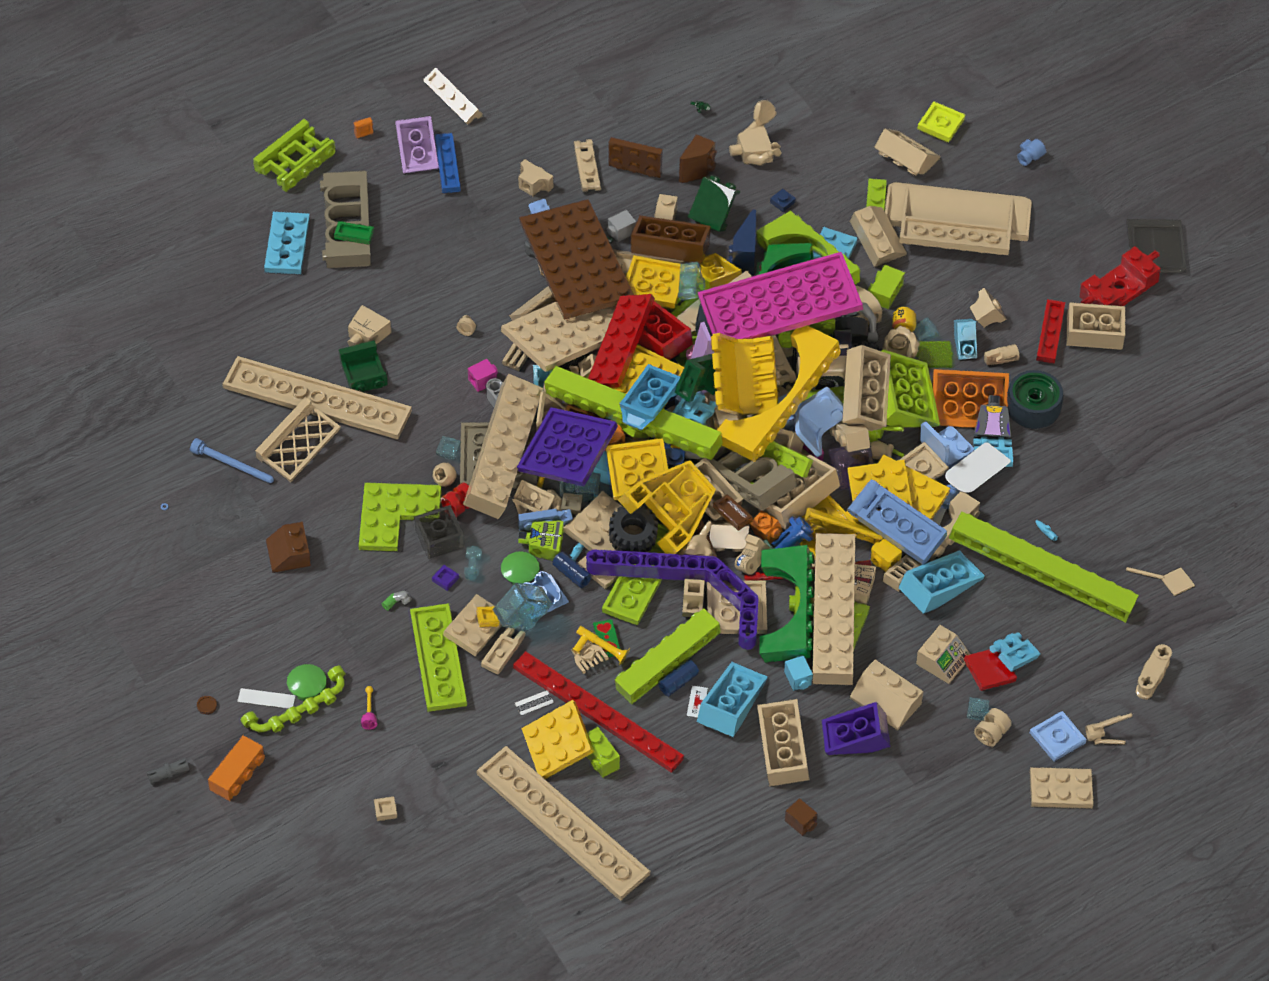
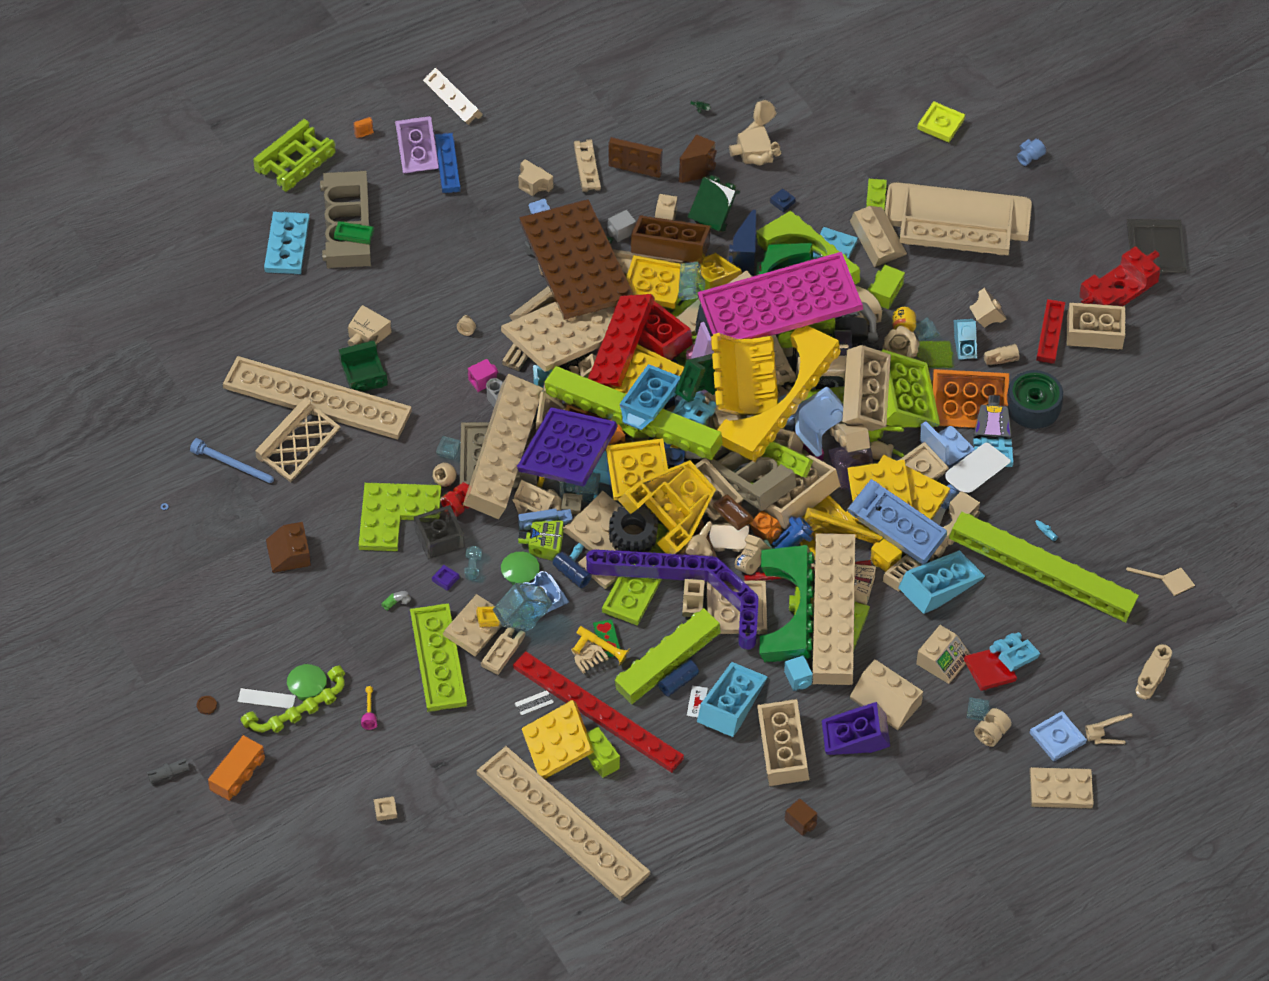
tan slope [875,128,941,175] -> none

